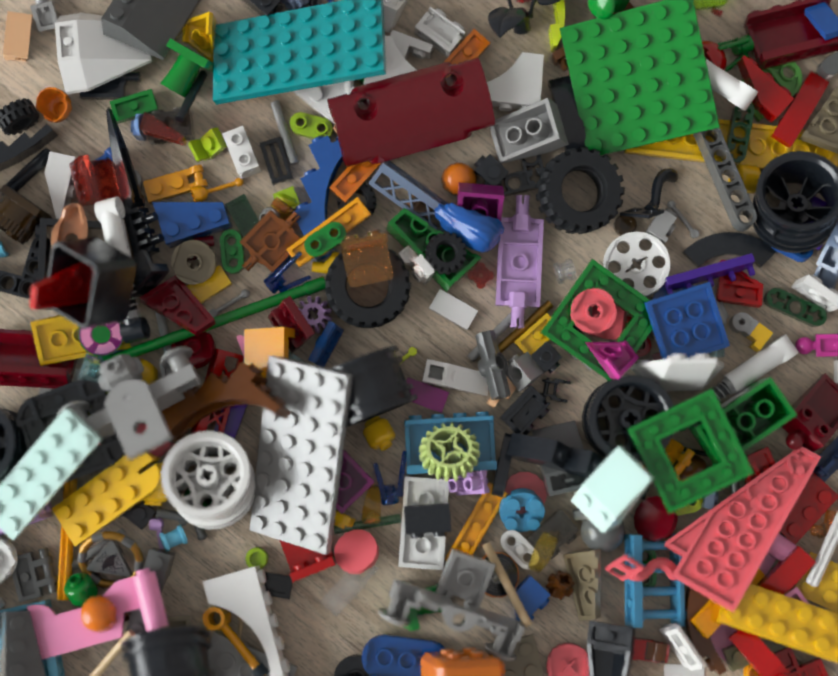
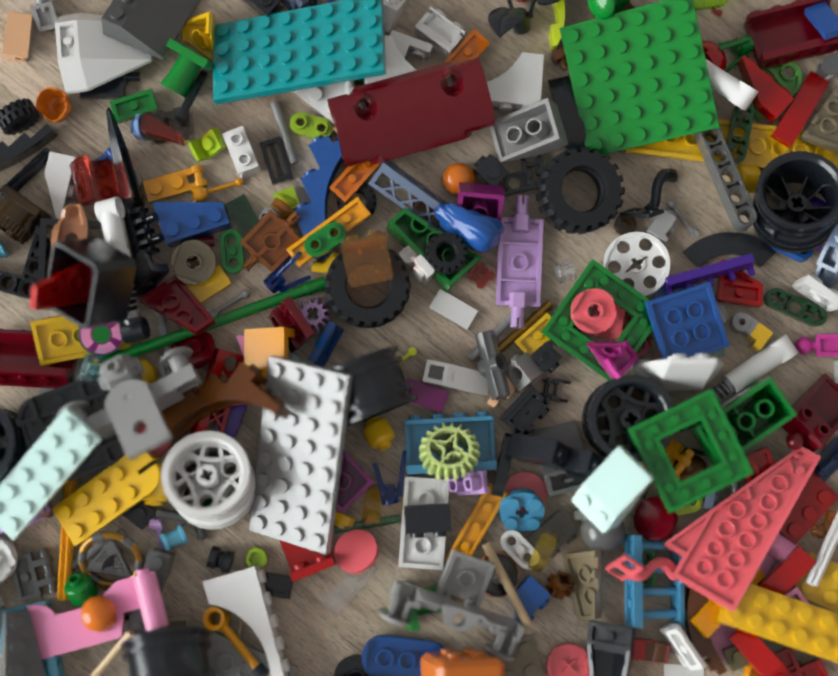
none -> black wheel [206,546,235,574]

